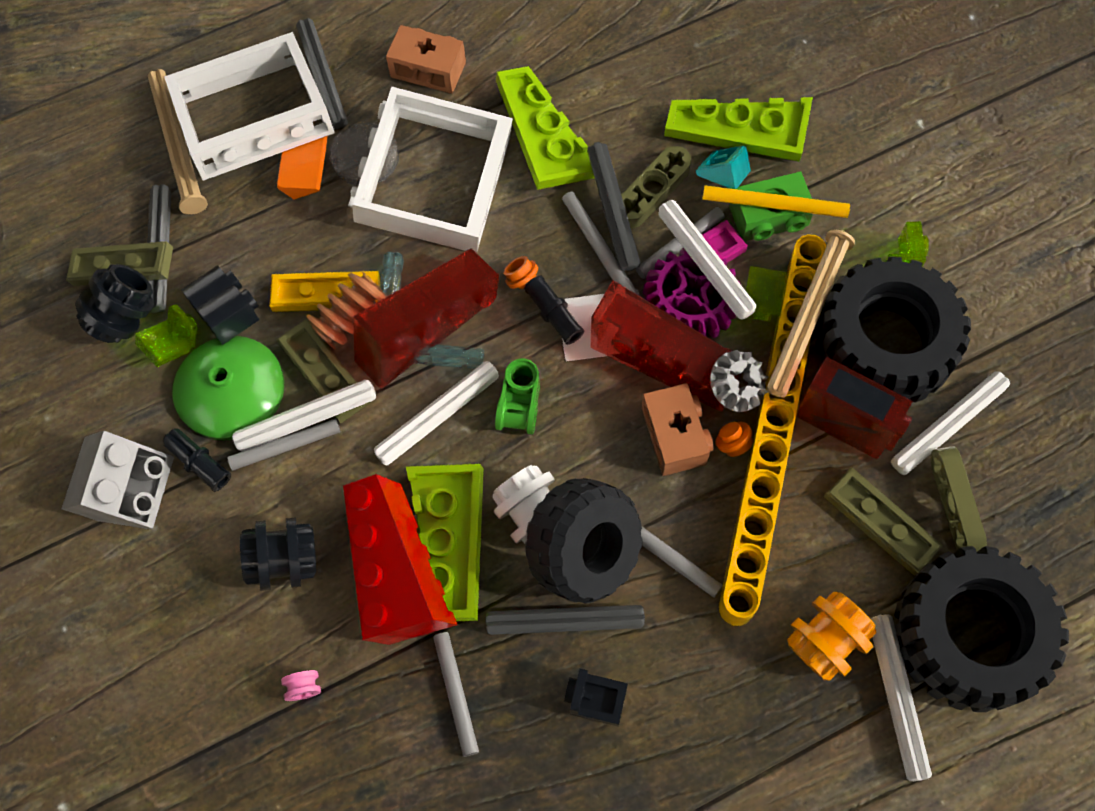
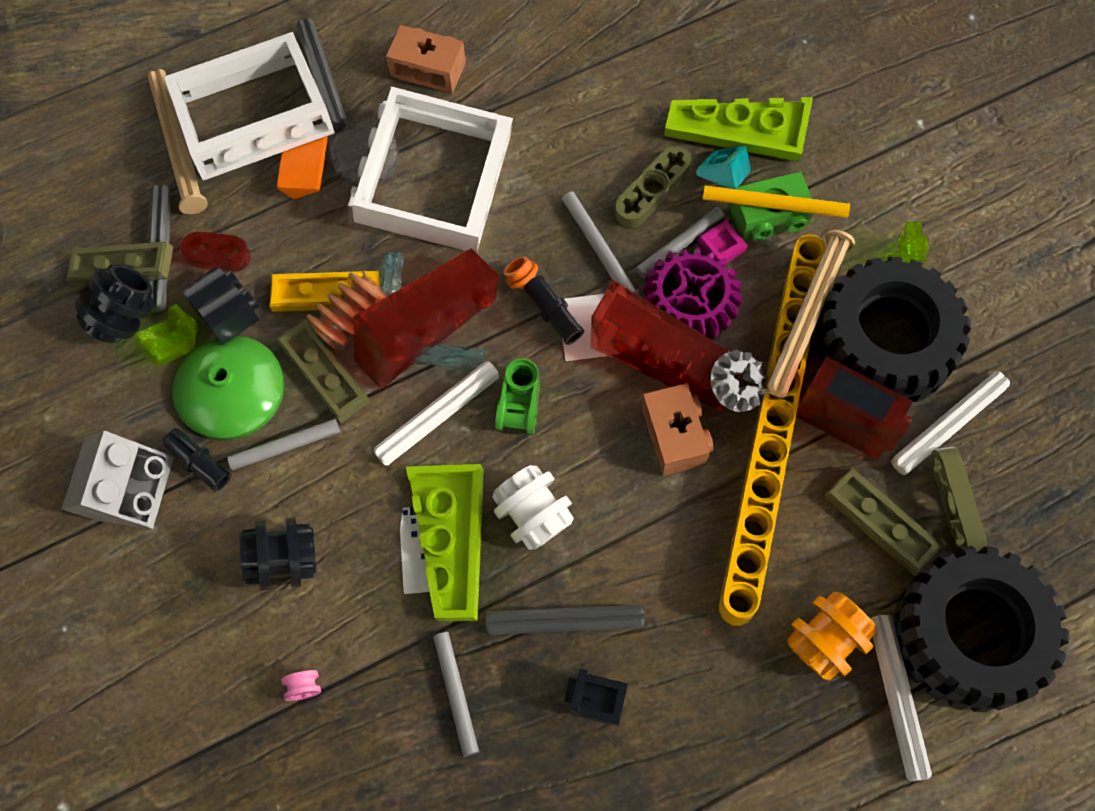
white axle [232,379,376,452] -> none
red wedge [343,474,458,645] -> none
lime wing [496,66,594,190] -> none
black tyre [525,478,642,604] -> none
dark grey axle [587,142,641,271] -> none
light grey bar [641,527,723,598] -> none
white axle [658,200,756,320] -> none
orange plate [715,422,753,457] -> none
clear neon green bracket [745,266,787,322] -> none
none -> clear red beam [181,232,251,272]

